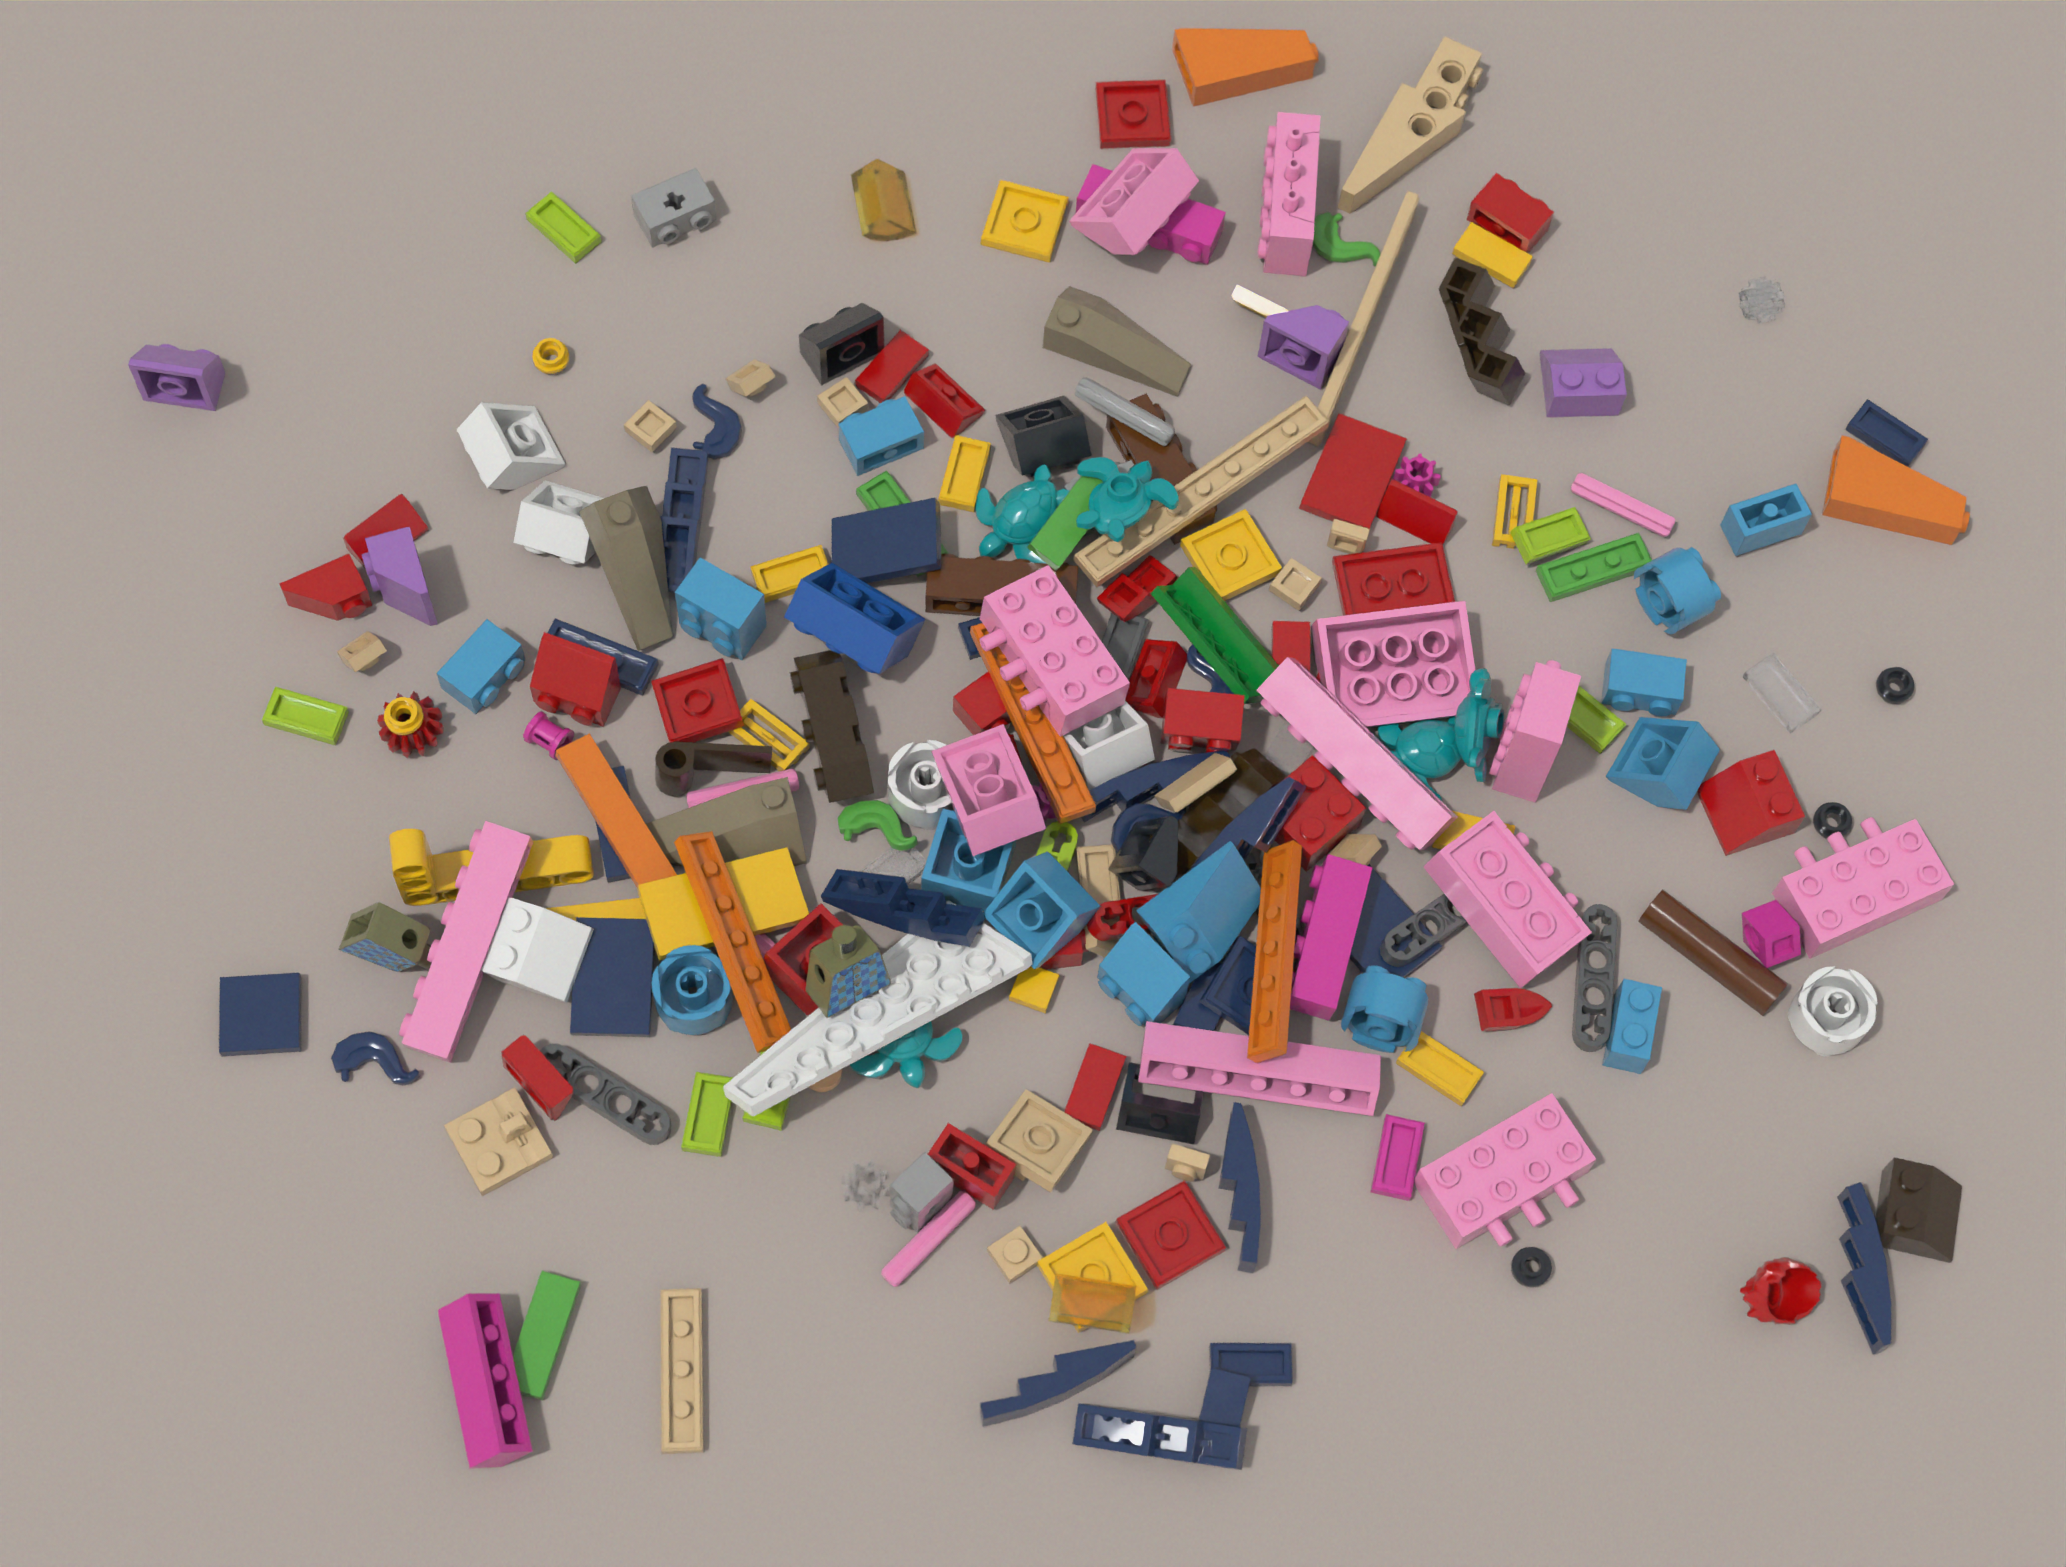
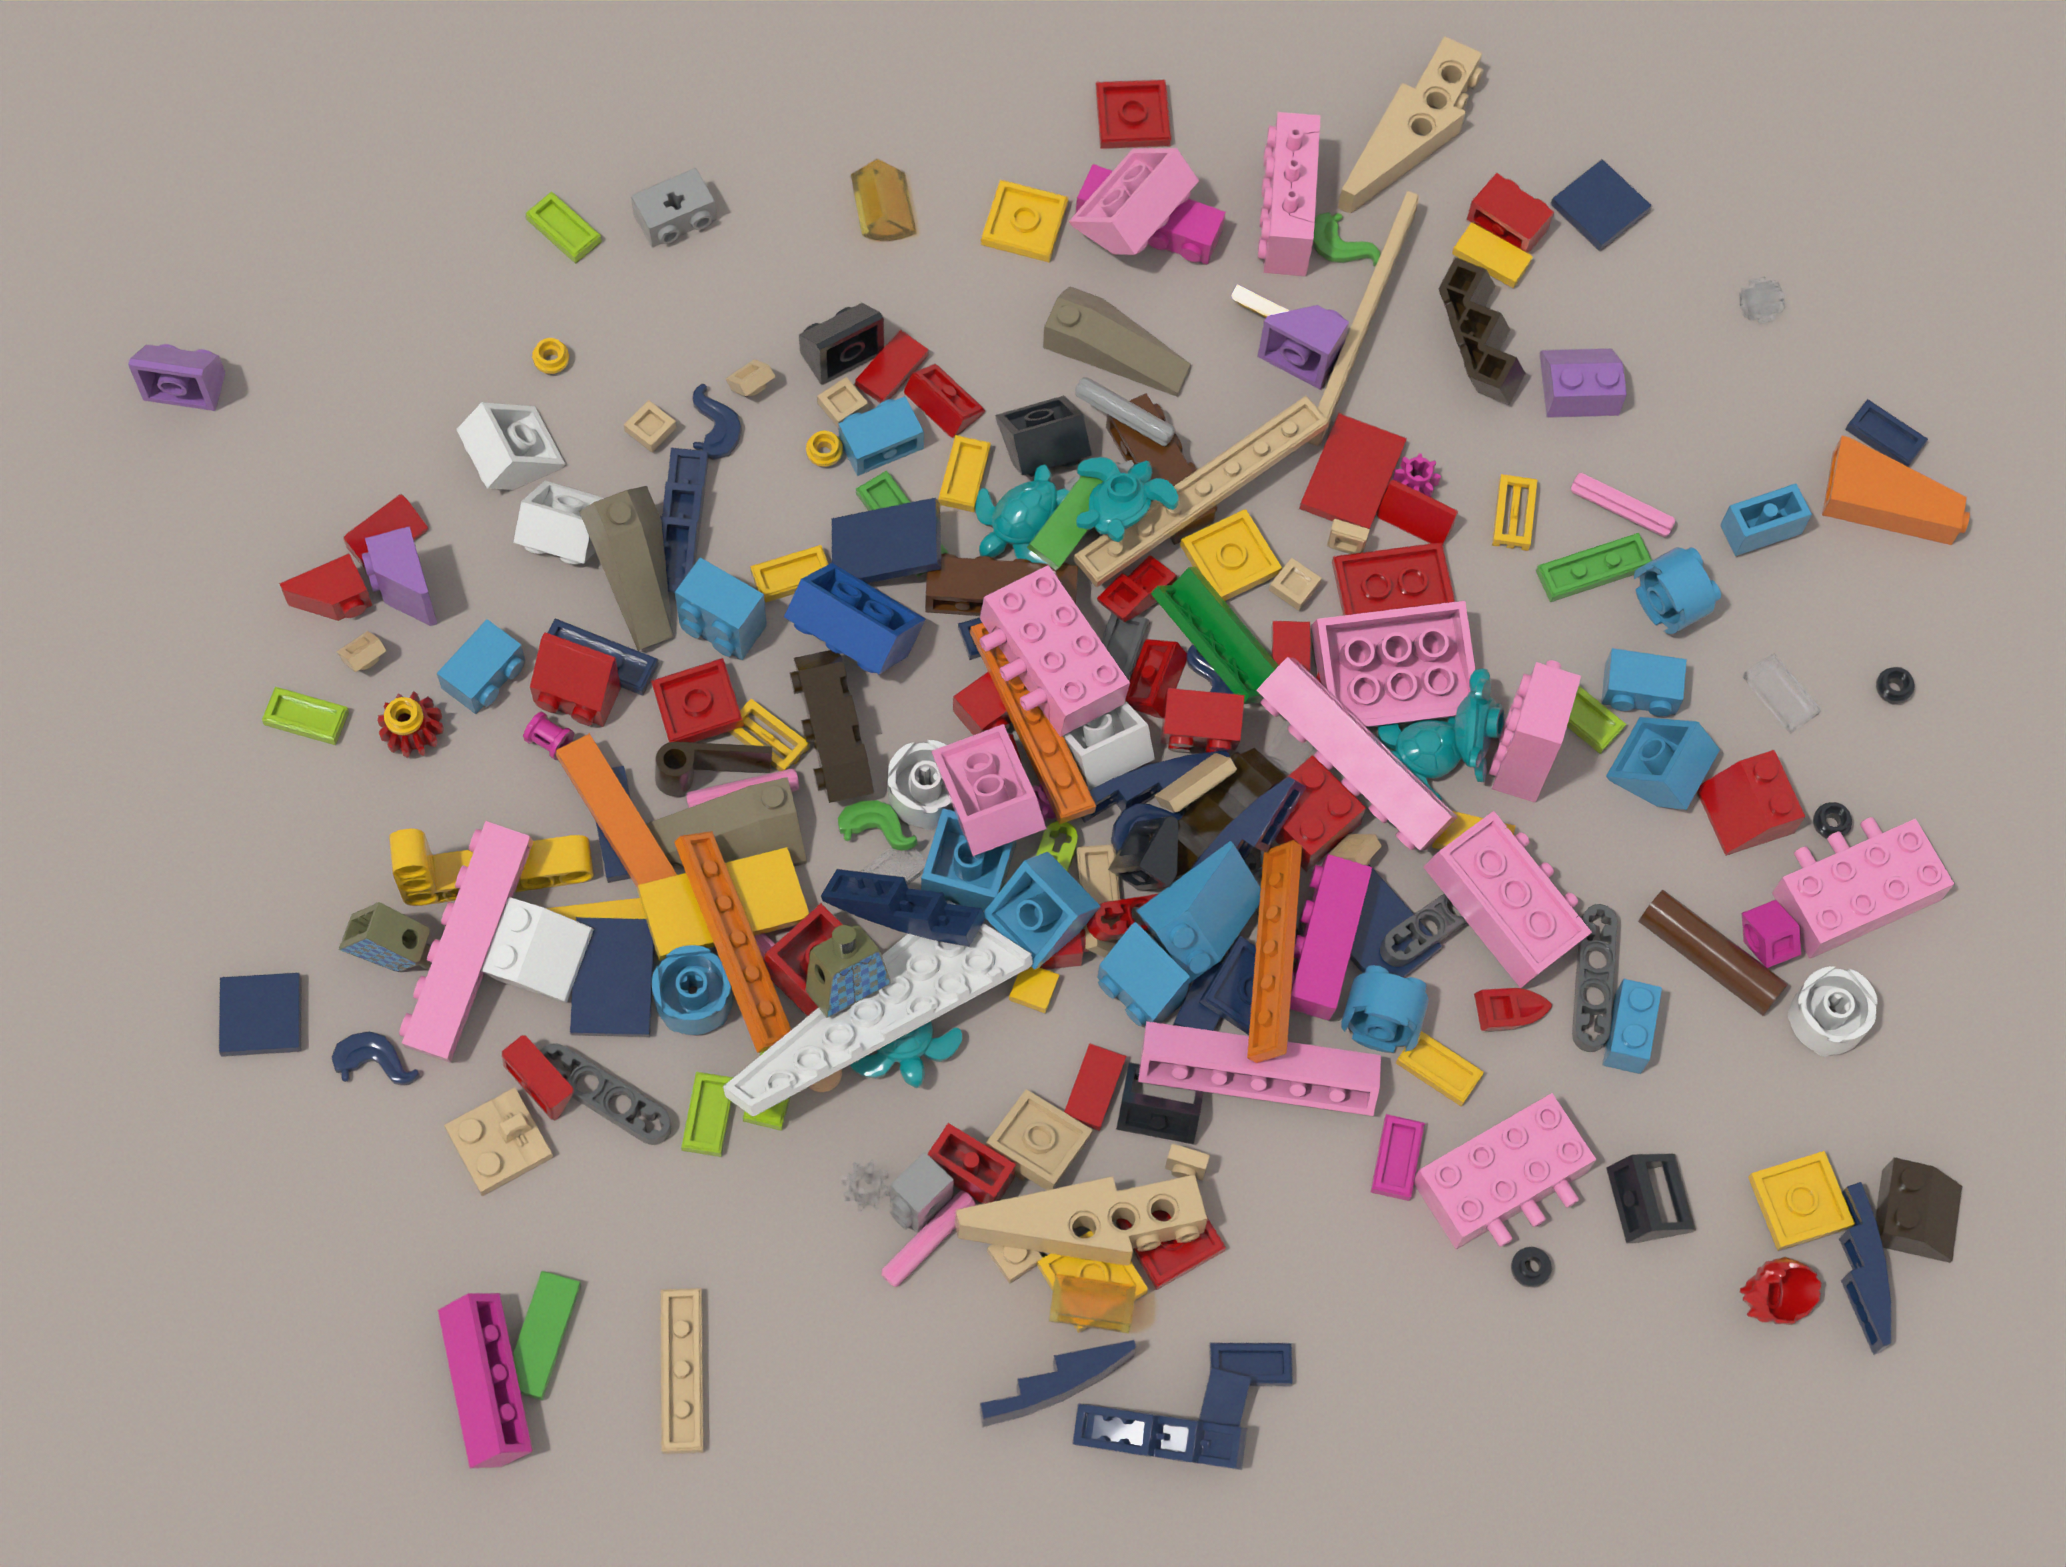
orange slope [1172,28,1319,107] -> none
dark blue slope [1218,1102,1261,1273] -> none
lime tile [1510,507,1591,564] -> none
none -> yellow plate [806,430,843,467]
none -> tan brick [955,1174,1207,1265]
none -> dark blue tile [1550,159,1652,251]
none -> black tile [1606,1153,1696,1243]
none -> yellow plate [1748,1151,1855,1251]

